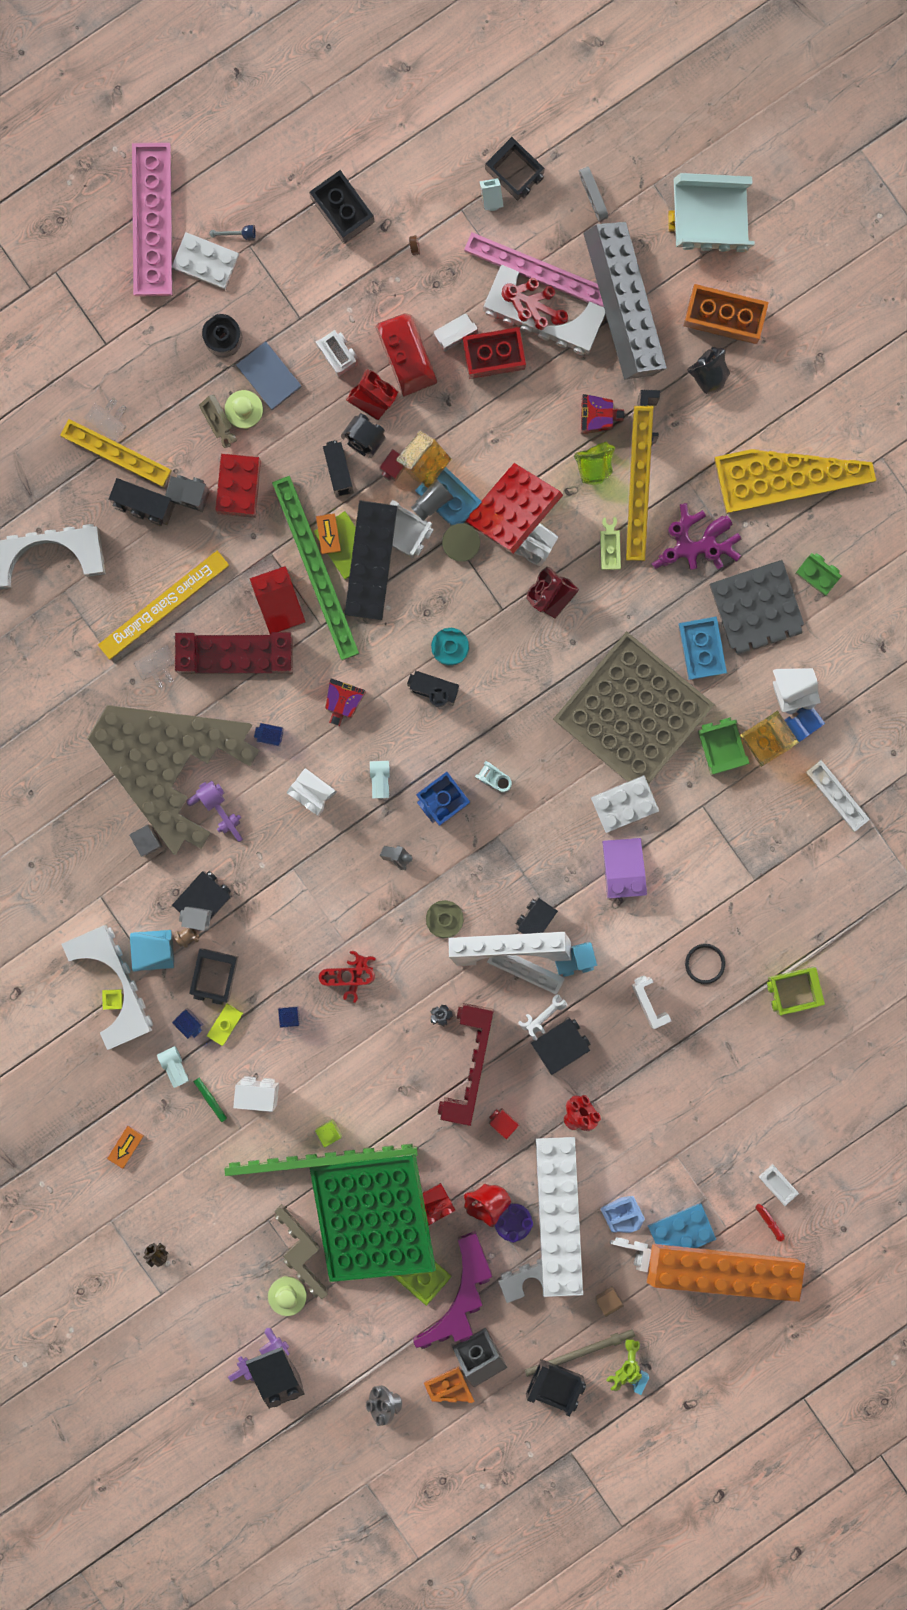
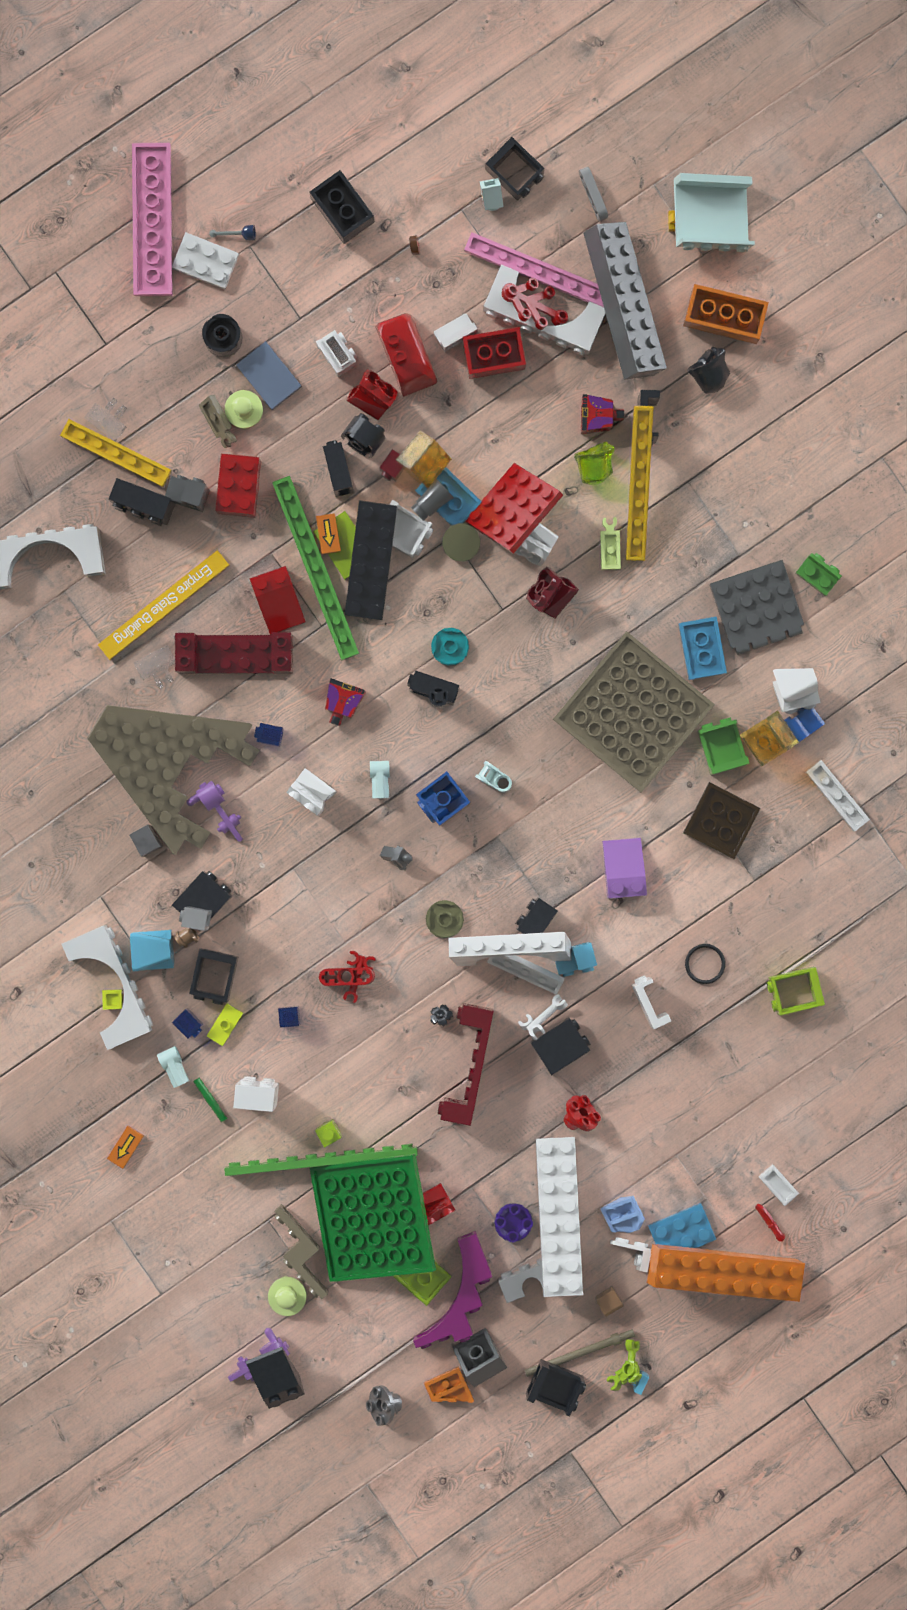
dark brown gear [143,1243,169,1267] -> none
red piece [464,1184,511,1227] -> none
red brick [489,1108,519,1140] -> none
white plate [591,775,659,833] -> none
magenta plant [651,503,742,570] -> none
yellow wing [714,449,876,514] -> none
none -> dark brown plate [683,782,761,859]

